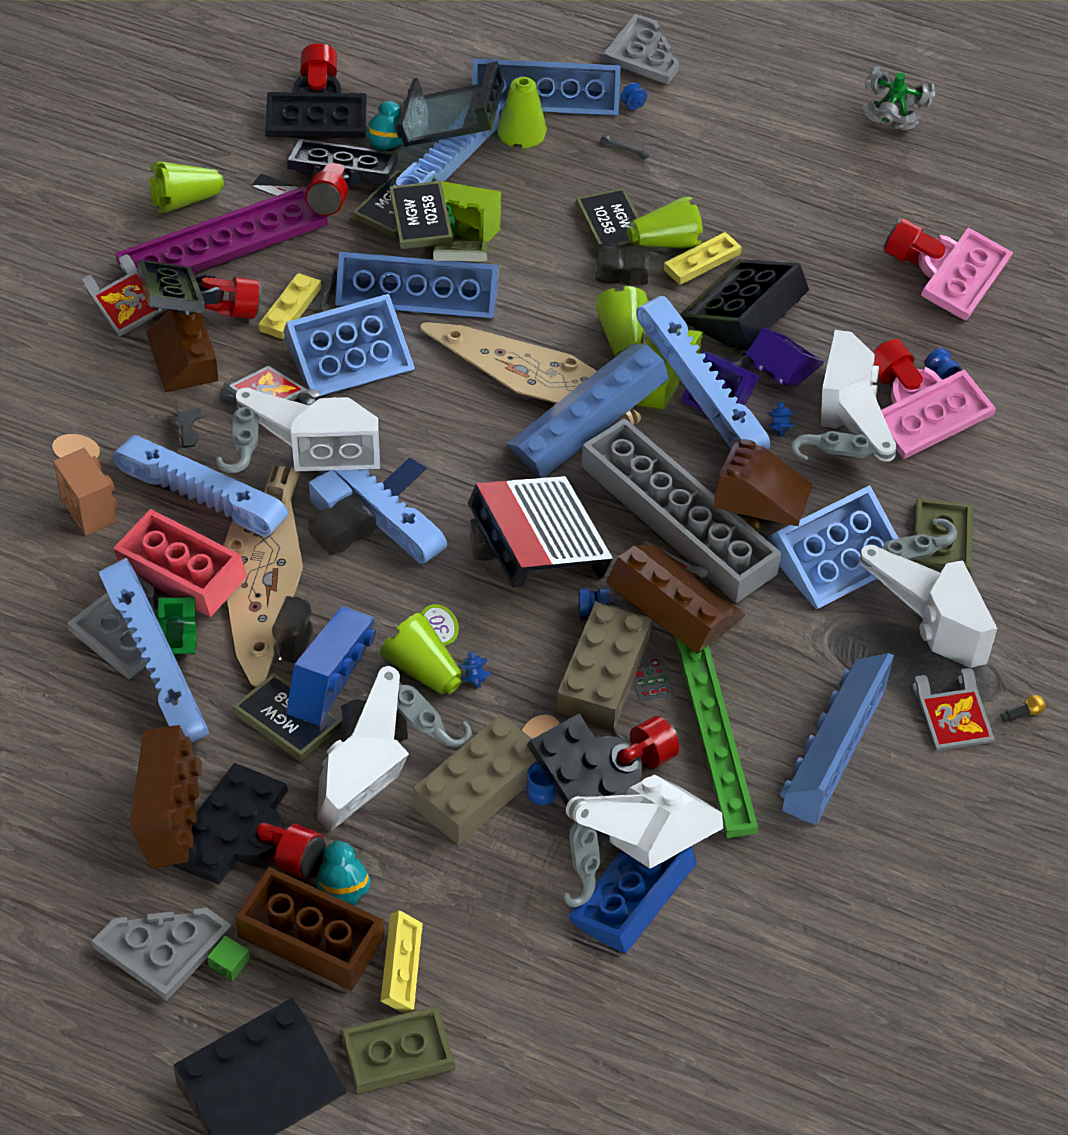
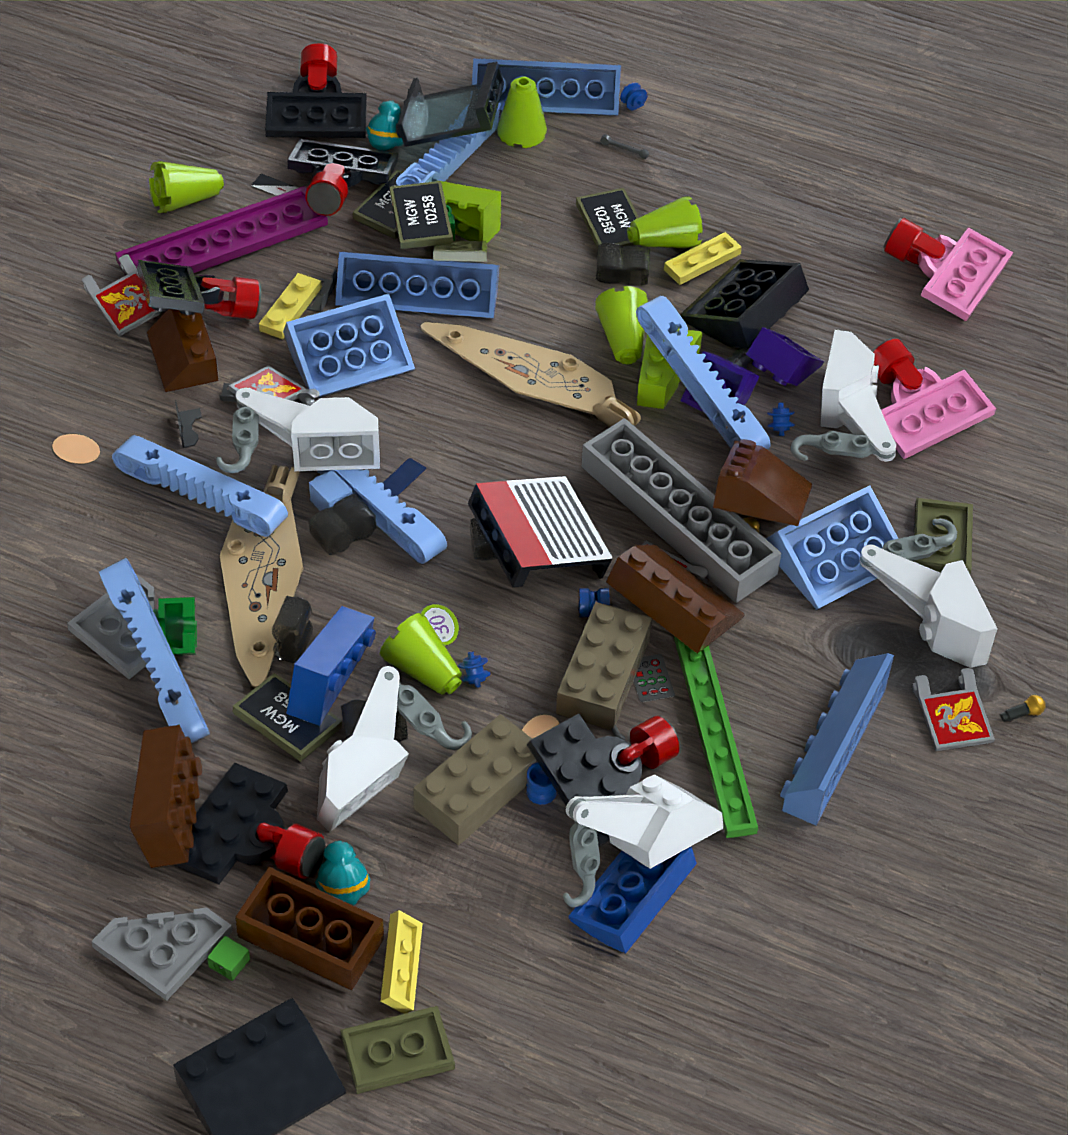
nougat brick [53,447,118,536] -> none
coral brick [113,509,247,617] -> none
medium blue slope [506,343,669,478] -> none
light grey plate [603,13,679,85] -> none
light grey plant [862,66,935,130] -> none
blue wheel [924,348,962,380] -> none

